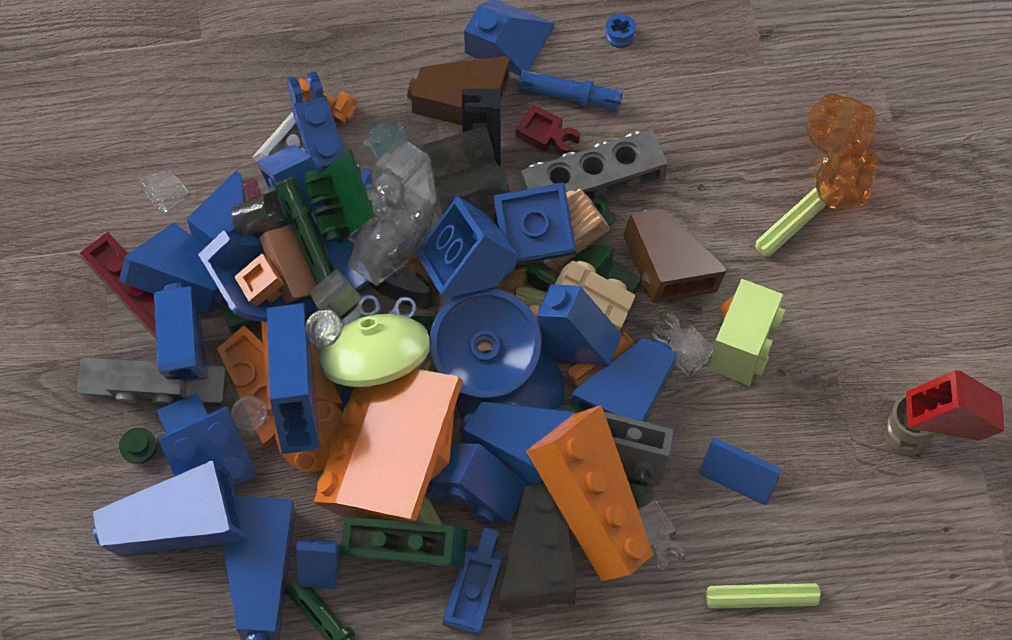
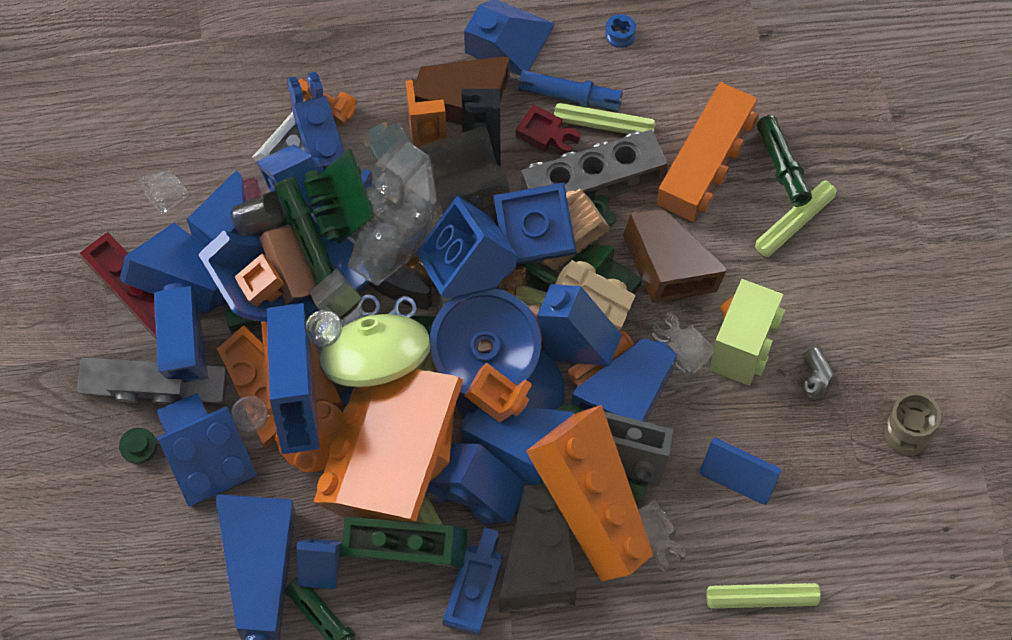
slope [92,460,247,555] -> none
clear orange plate [806,93,876,158] -> none
clear orange plate [811,141,878,210] -> none
red slope [906,370,1005,441] -> none
none -> orange panel [405,80,447,151]
none -> orange bracket [464,363,532,423]
none -> yellowish green axle [554,103,655,134]
none -> orange brick [656,82,759,223]
none -> dark green pin [756,115,812,207]
none -> flat silver arm [803,347,834,399]

